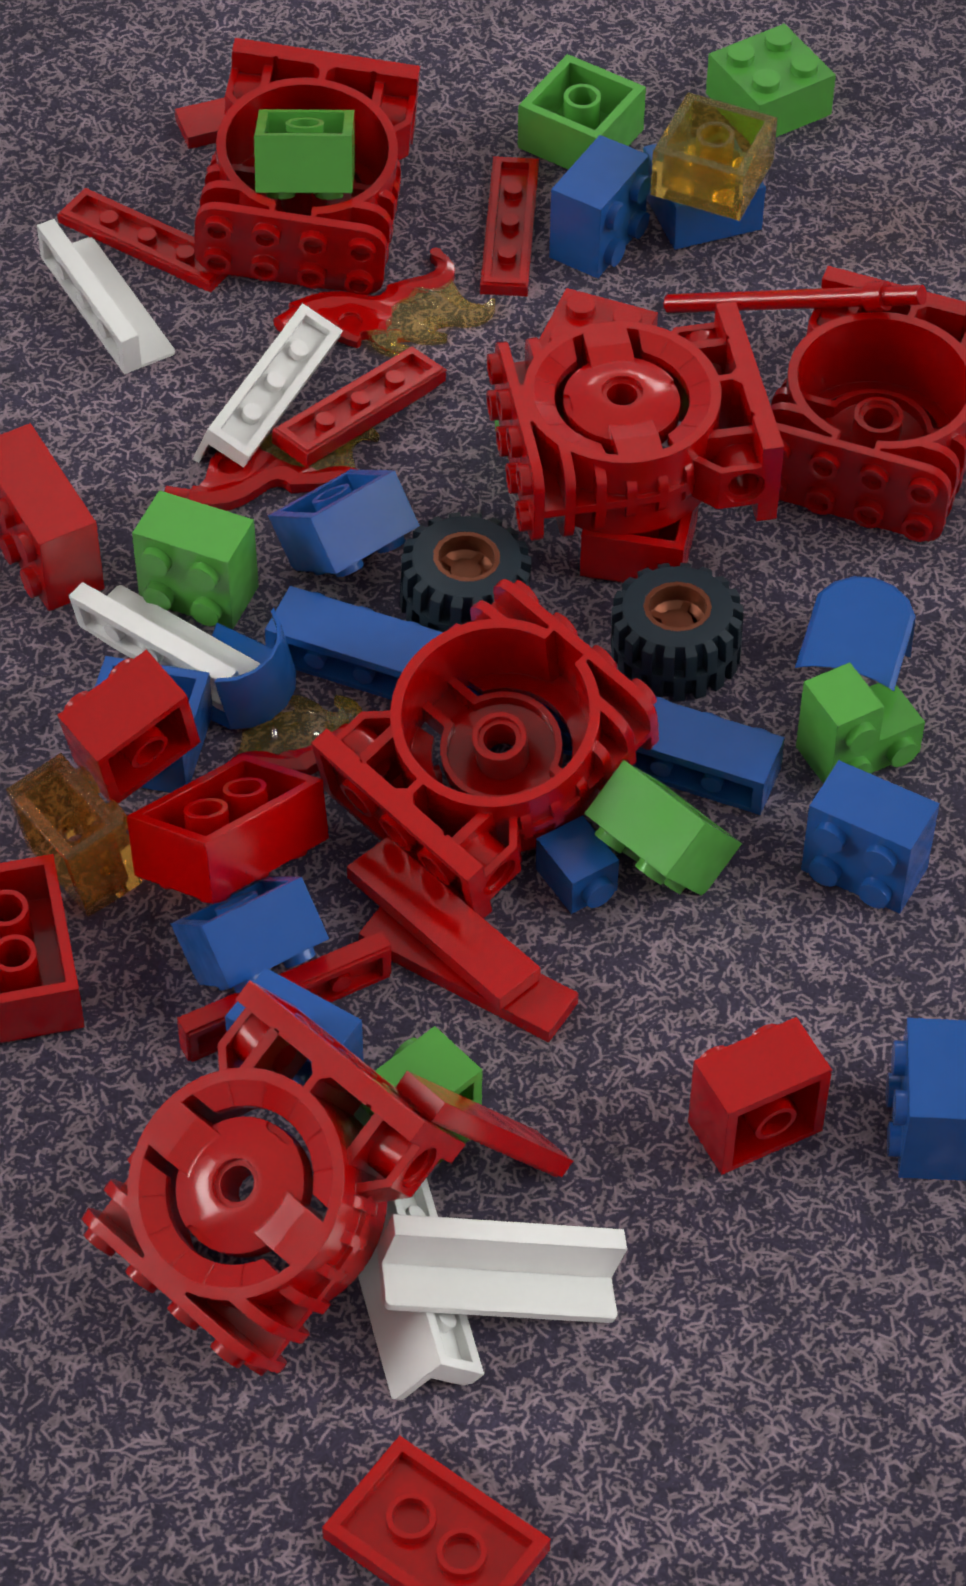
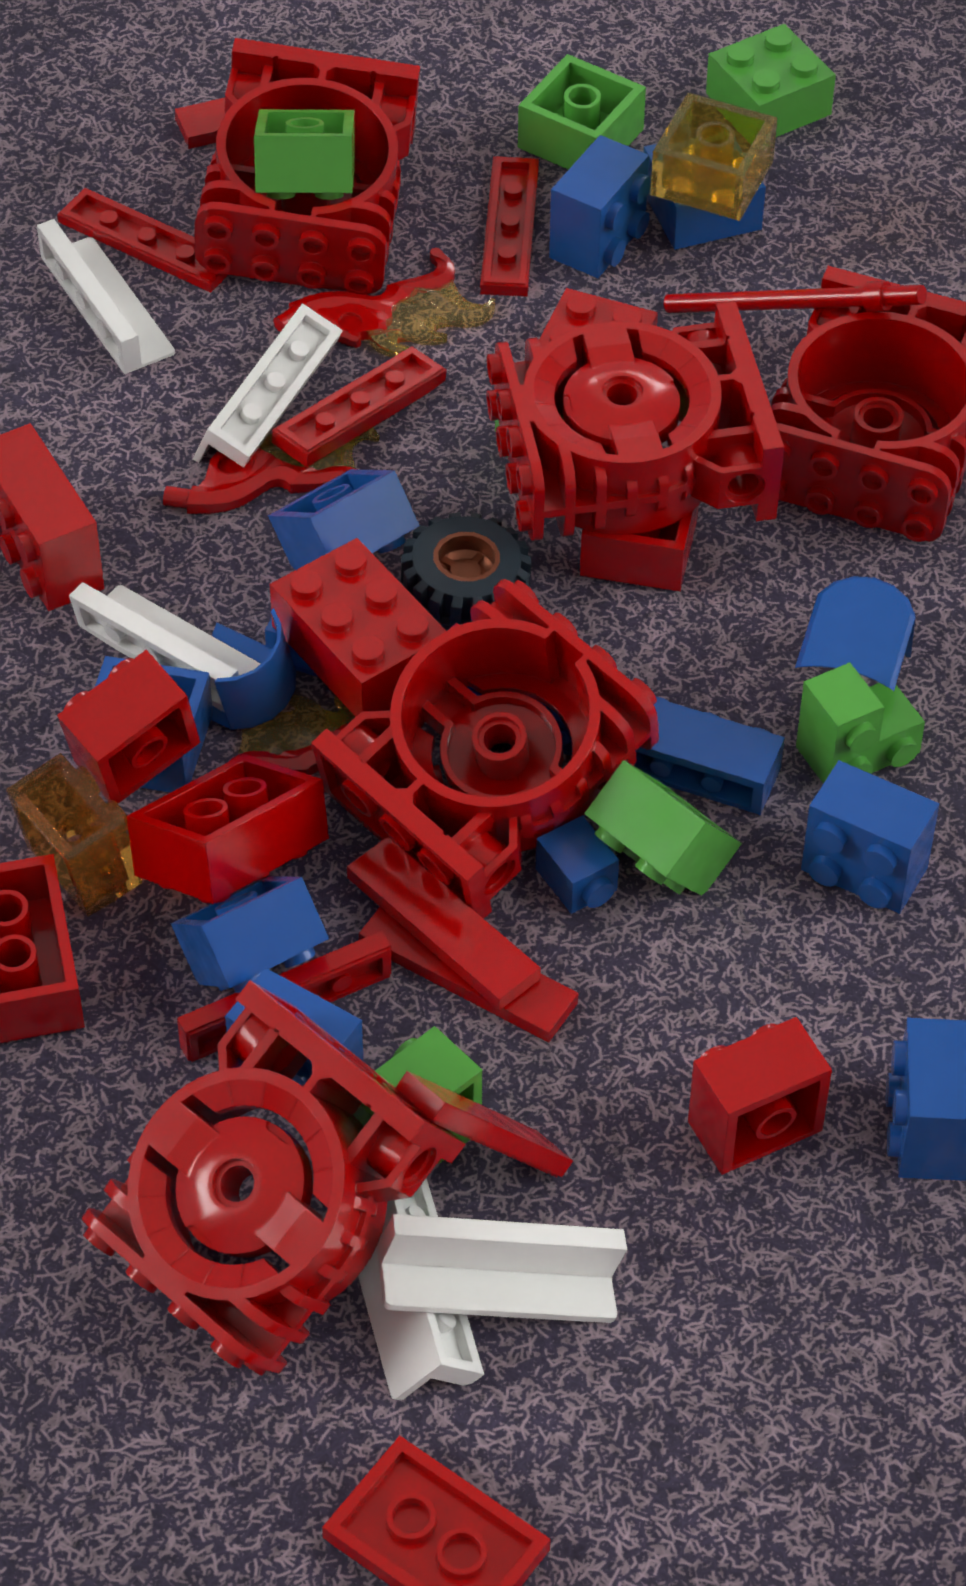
bright green brick [132,490,259,629] -> none
black wheel [611,563,743,701] -> none
none -> red brick [269,538,446,717]

